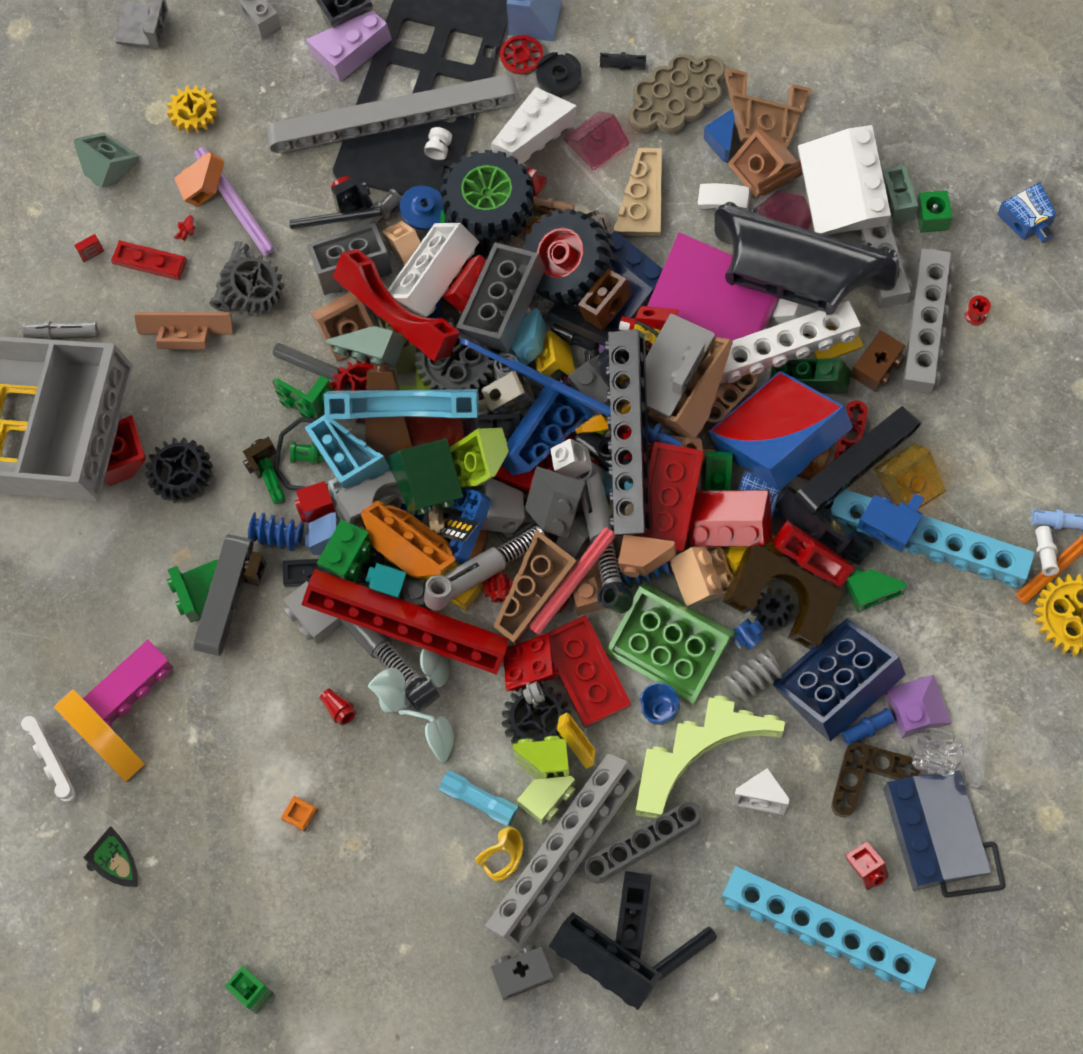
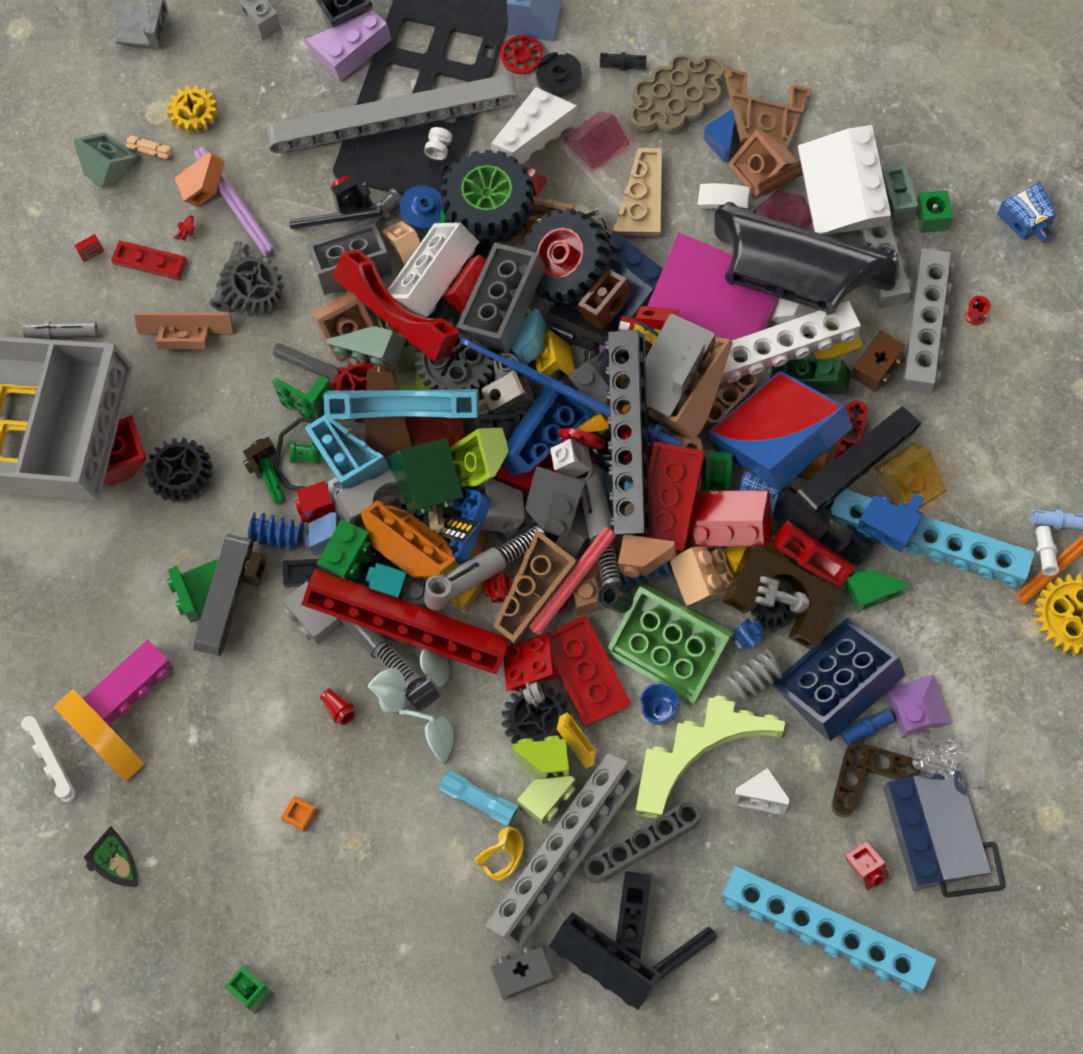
none -> light nougat axle [126,136,171,160]
none -> red wheel [558,428,606,449]
none -> light grey hinge [755,576,809,613]

